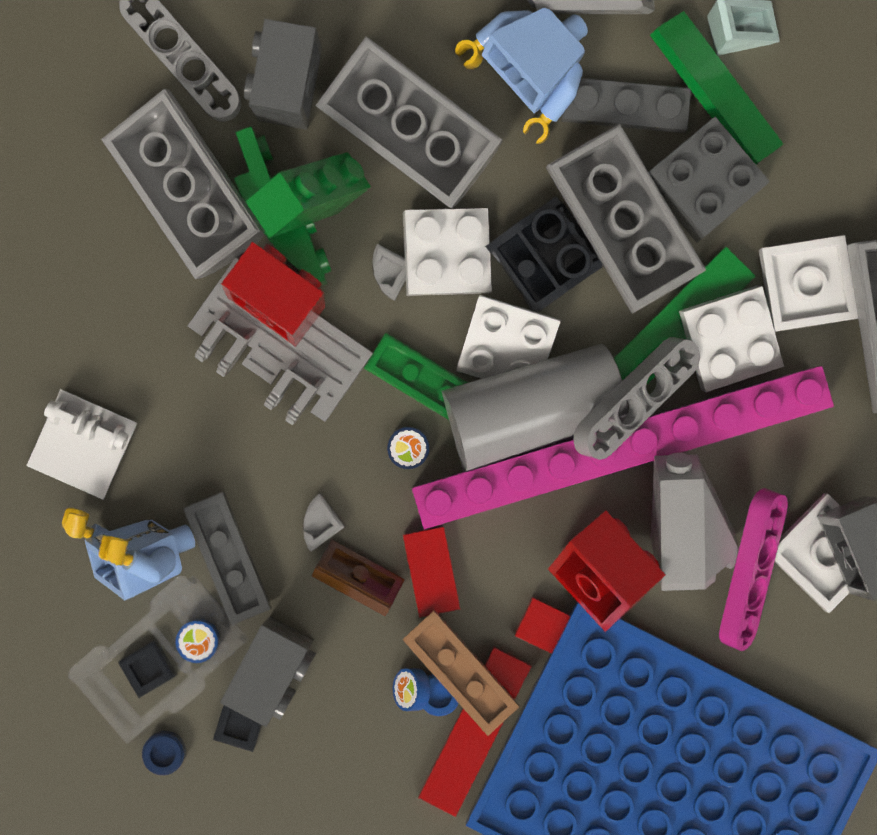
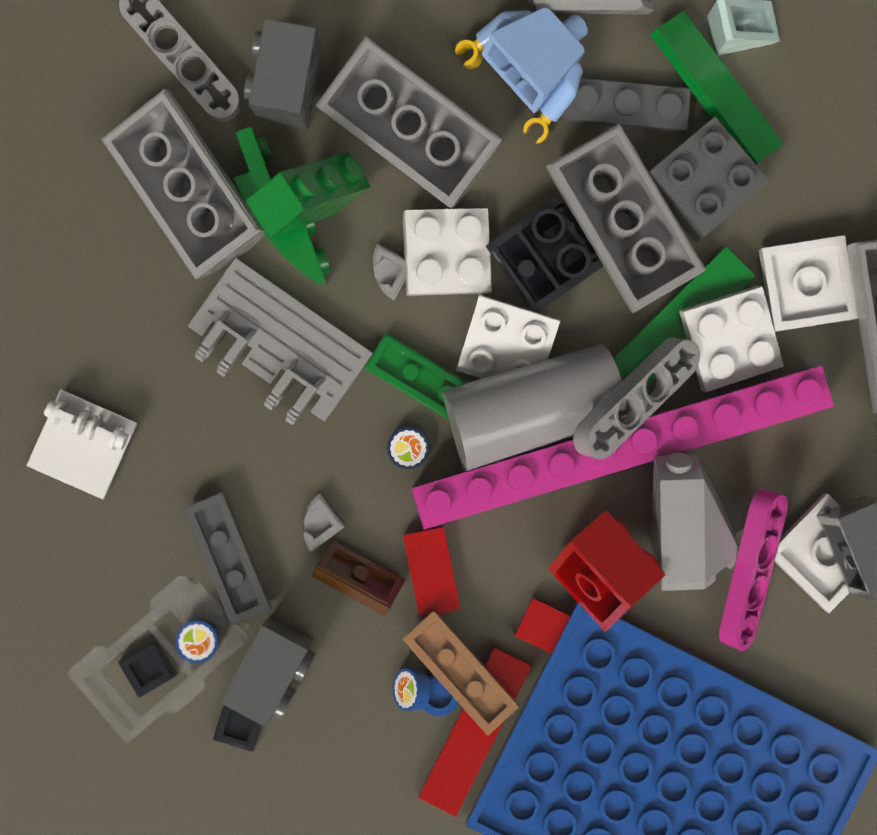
light blue torso [61,508,195,600] -> none
dark blue tile [142,731,186,775] -> none
red brick [221,242,325,347] -> none

